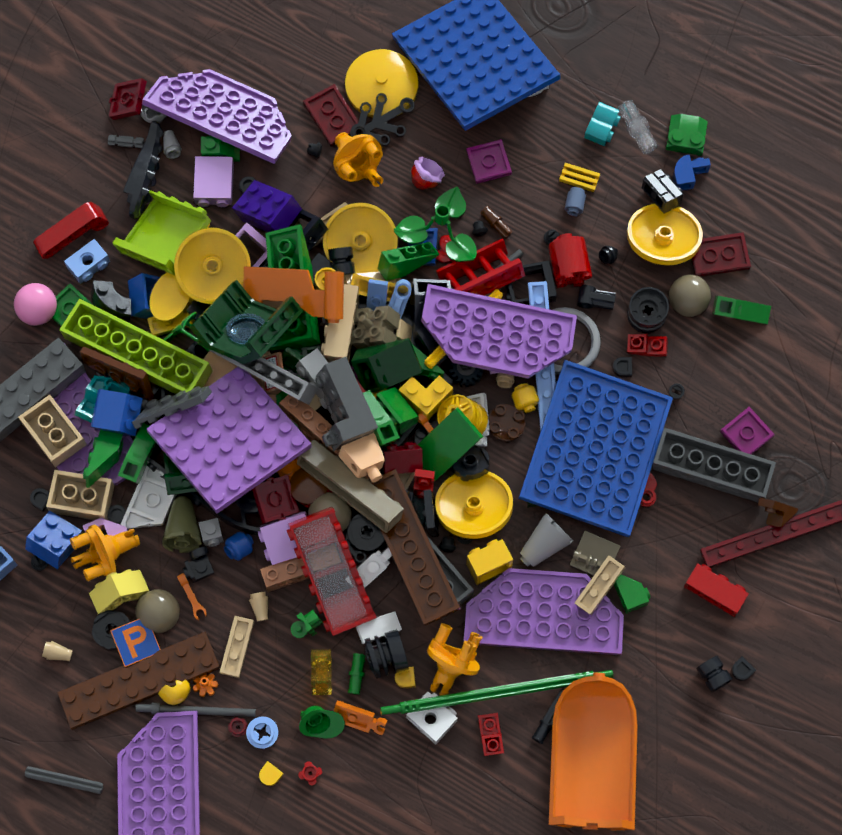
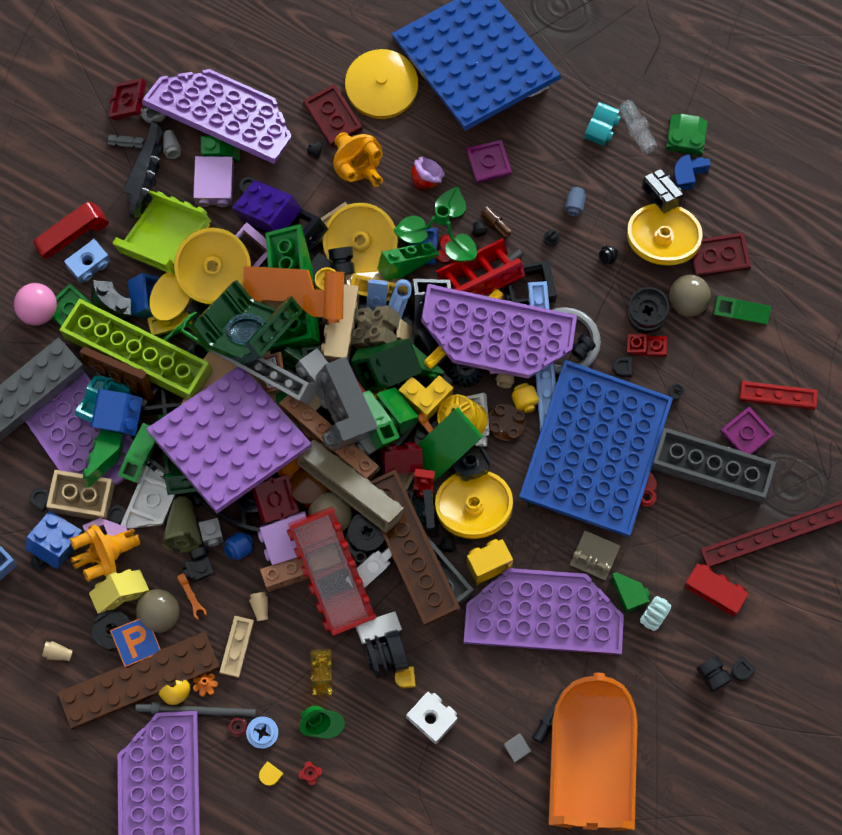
tan brick [18,395,87,467] -> none
dark grey axle [25,766,103,794] -> none
dark grey wing [132,386,212,429] -> none
green hips [291,610,323,638] -> none
orange plate [334,700,388,735] -> none
light nougat torso [338,433,385,482] -> none
green pin [348,653,366,695] -> none
black plant [350,93,415,146] -> none
green axle [380,670,613,715] -> none
light orange piece [427,623,483,696] -> none
red slope [478,712,504,756] -> none
light grey cone [520,513,573,567] -> none
red cylinder [548,233,592,288] -> none
yellow tile [559,163,600,192] -> none
tan plate [575,555,626,615] -> none
black piece [577,285,616,310] -> none
reddish brown slope [758,498,798,527] -> none
none -> light grey slope [503,733,531,763]
none -> black wheel [571,334,596,361]
none -> light aqua gear [640,596,671,631]
none -> red tile [739,381,818,410]

